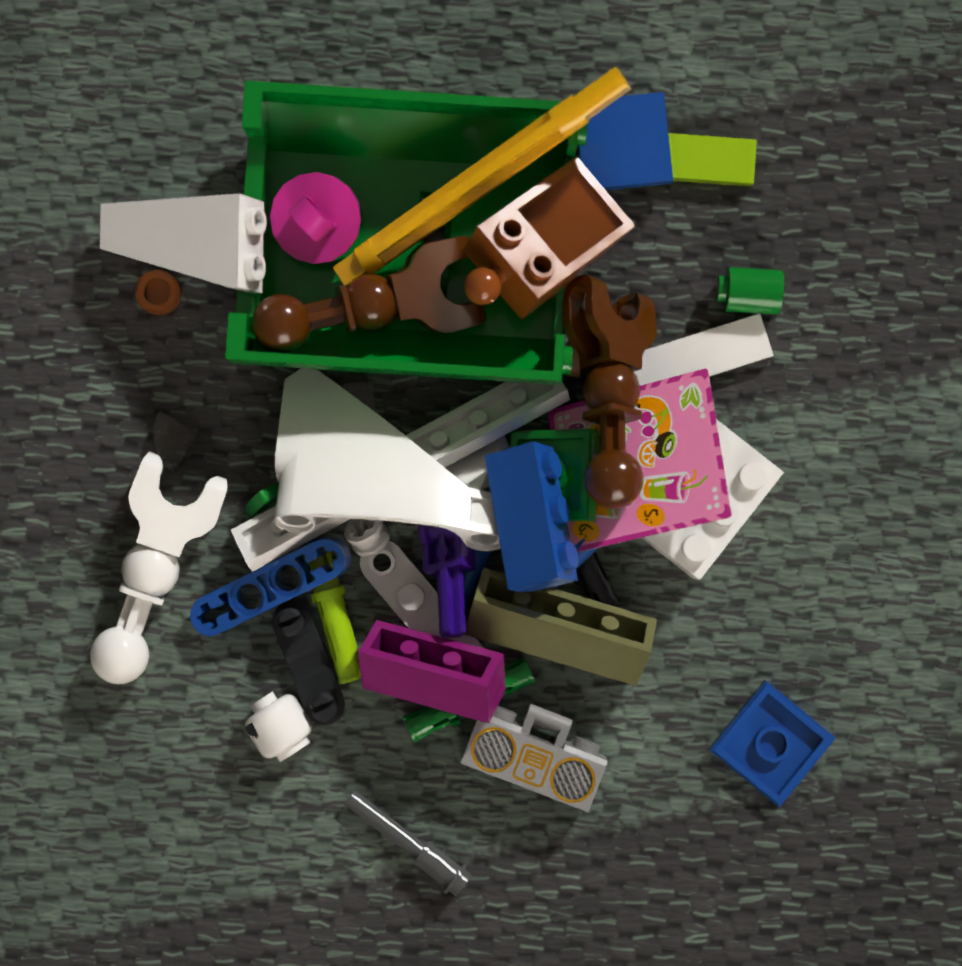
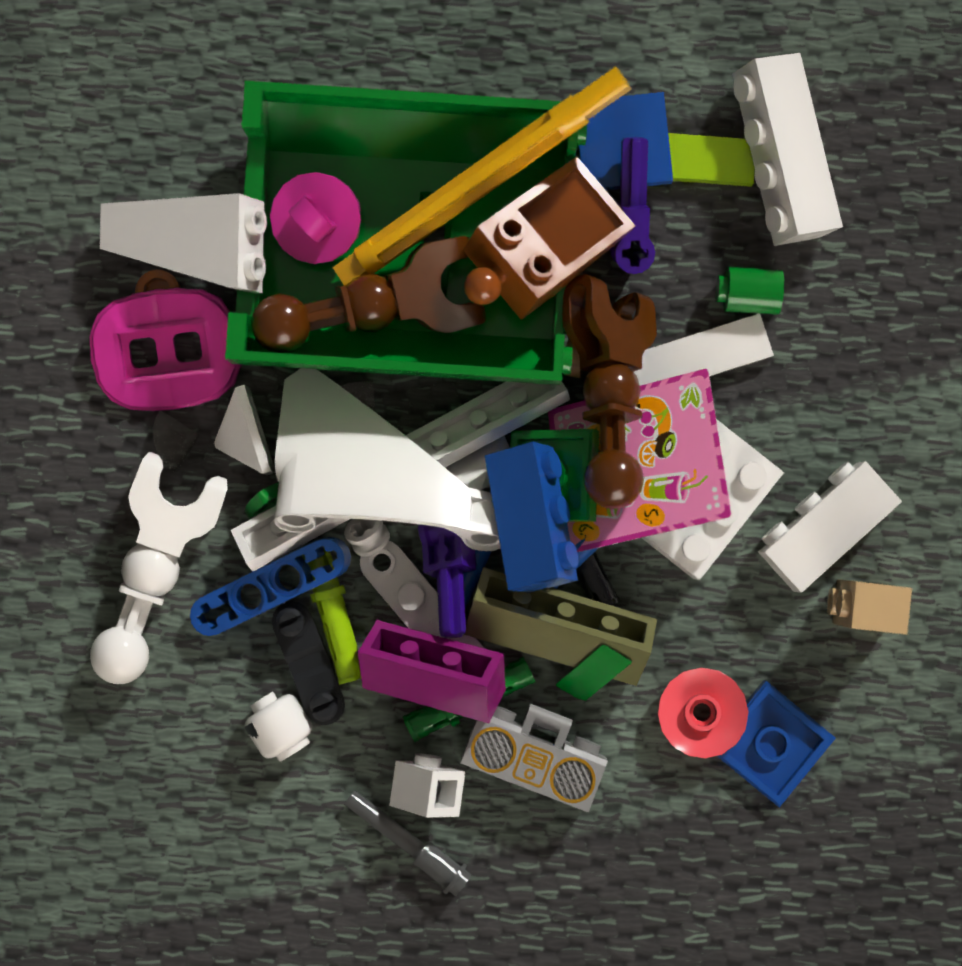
none -> dark pink piece [89,288,242,411]
none -> white slope [214,385,276,475]
none -> white brick [389,753,465,817]
none -> green sticker [556,645,632,701]
none -> dark purple connector [609,137,655,274]
none -> coral dish [658,667,749,759]
none -> white brick [732,53,843,246]
none -> white brick [758,461,902,593]
none -> tan brick [827,579,912,635]

